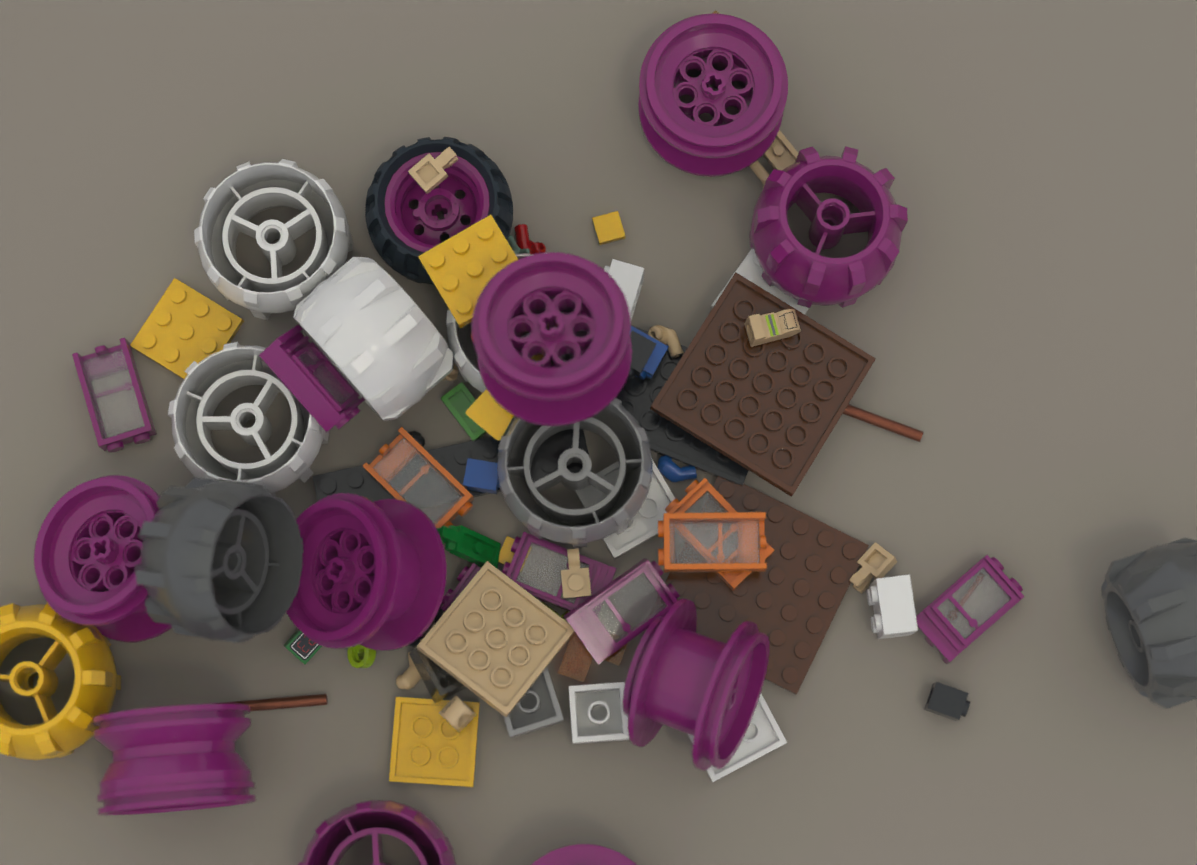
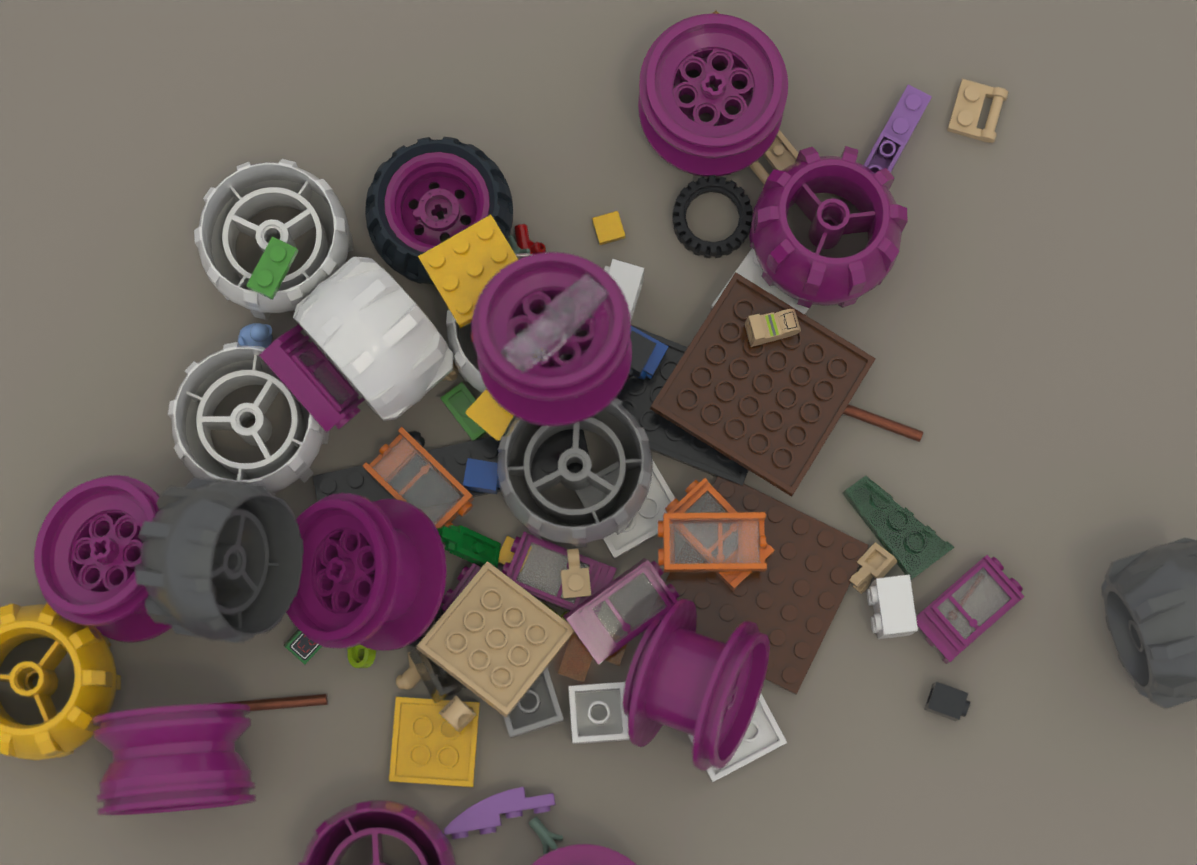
door [72,337,157,453] -> none
yellow plate [130,278,244,379] -> none
tan plate [408,147,458,194] -> none
tan arm [648,325,684,358] -> none
blue arm [657,455,697,482] -> none
none -> light blue animal [238,323,273,348]
none -> bright green plate [246,236,298,300]
none -> medium lavender slope [444,787,556,840]
none -> clear slope [502,274,608,373]
none -> sand green bar [528,816,563,856]
none -> black tyre [672,176,753,258]
none -> clear green wing [842,475,954,580]
none -> medium lavender slope [864,84,932,173]
none -> tan plate [947,79,1008,143]

